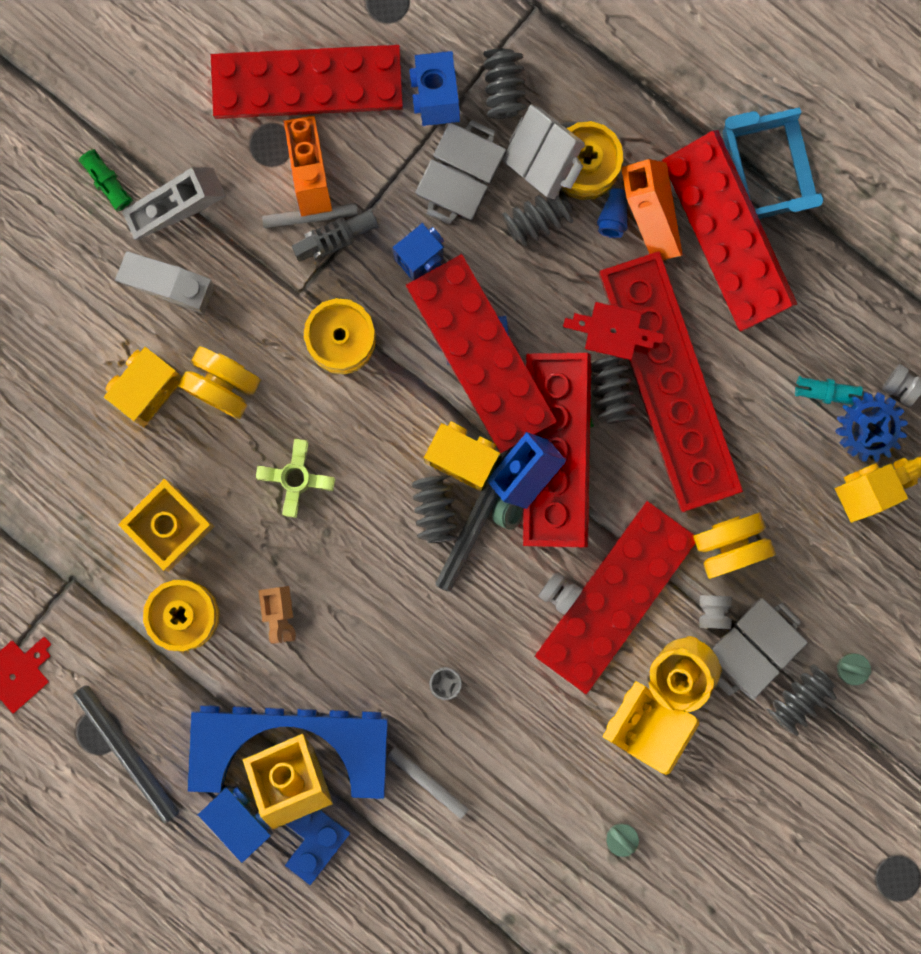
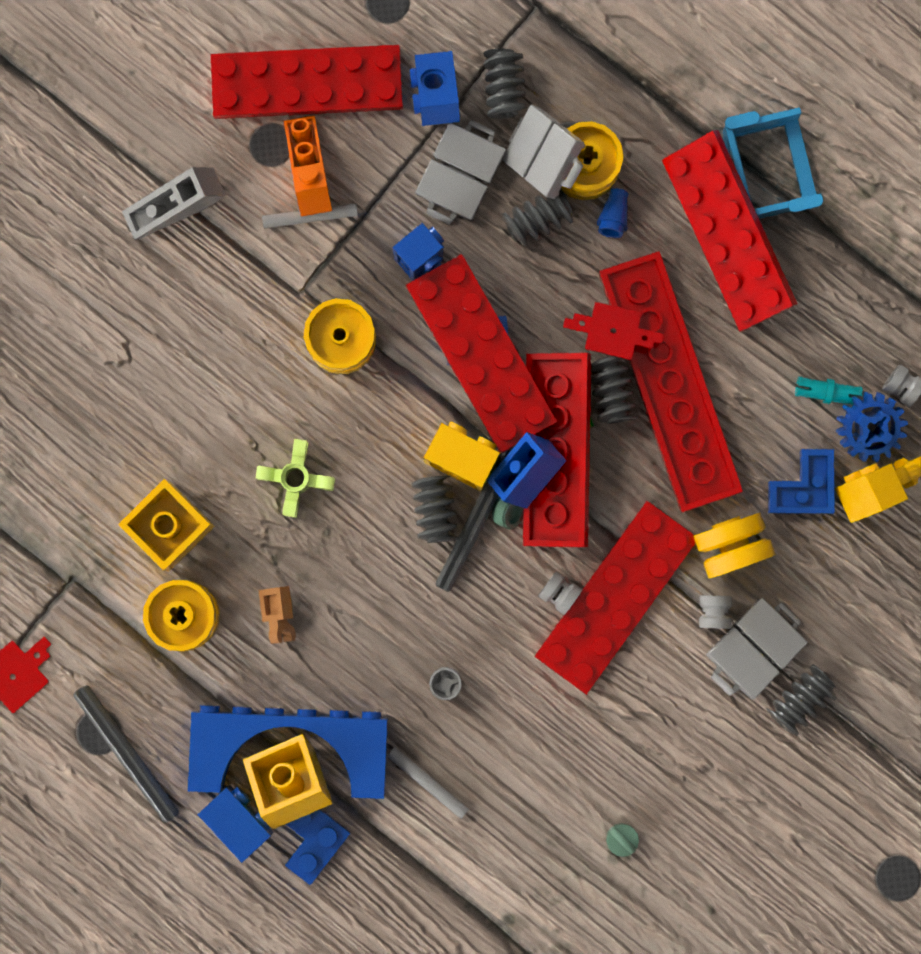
green pin [79,149,133,212] -> none
yellow brick [104,347,182,428] -> none
light grey slope [115,251,215,315] -> none
yellow wheel [177,346,261,420] -> none
dark grey hinge [292,209,379,262] -> none
yellow bracket [602,681,699,775] -> none
orange slope [621,159,683,261] -> none
yellow brick [649,636,722,712] -> none
sand green tile [837,653,872,685] -> none
none -> blue plate [768,449,835,514]

